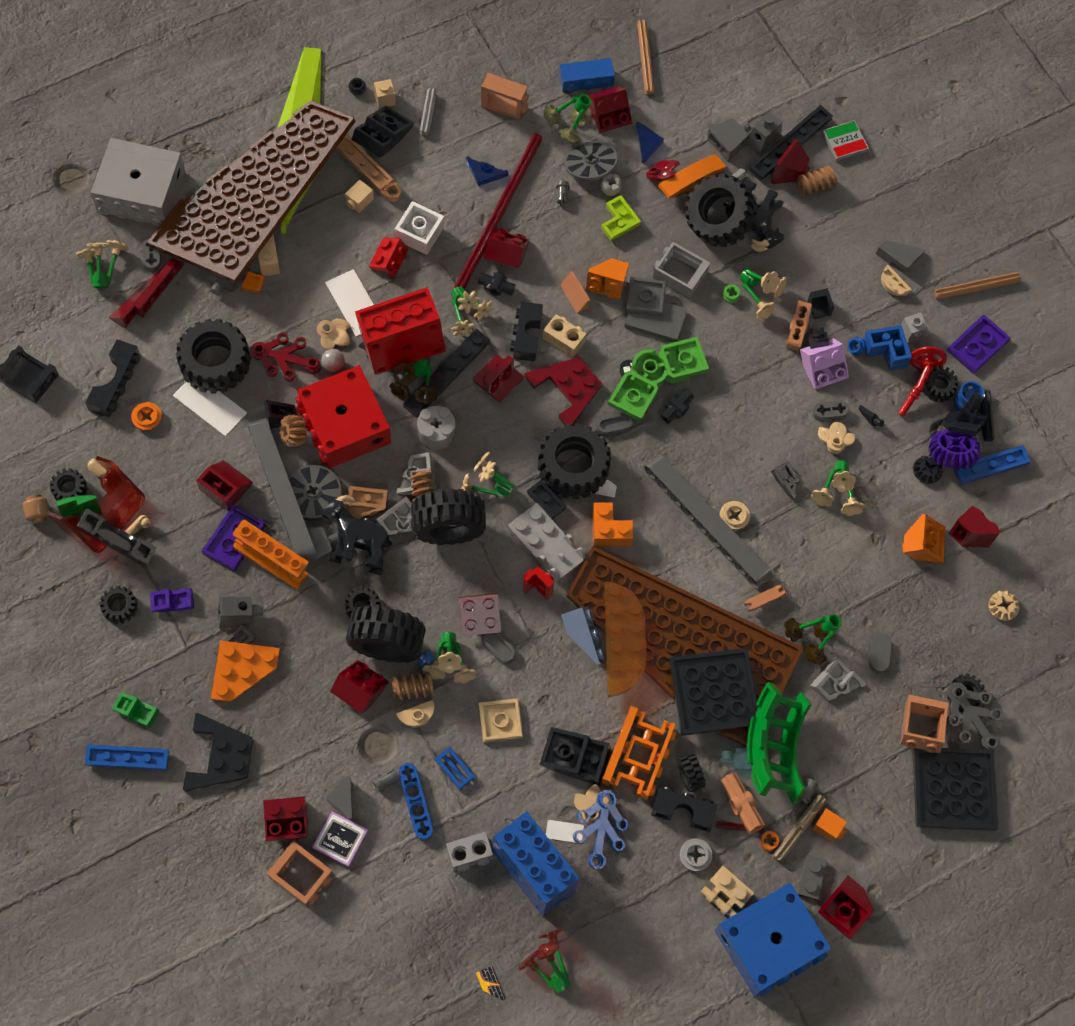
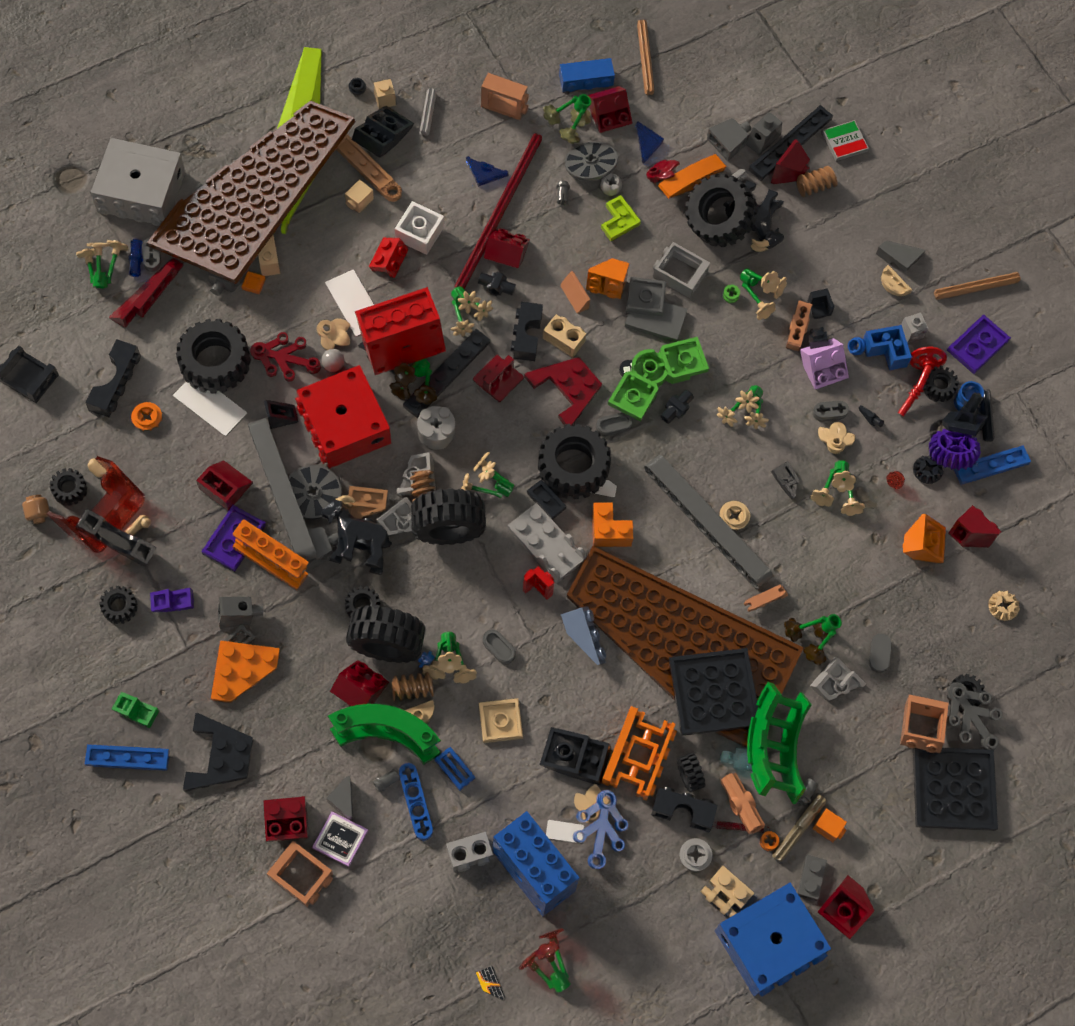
green slope [56,495,101,519] -> none
medium nougat gear [279,415,307,447] -> none
bracket [459,593,501,636] -> none
clear orange plate [604,582,646,697] -> none
none -> clear blue pin [128,239,143,277]
none -> green fence [328,704,441,765]
none -> tan plant [717,385,769,429]
none -> clear red plate [886,471,905,489]

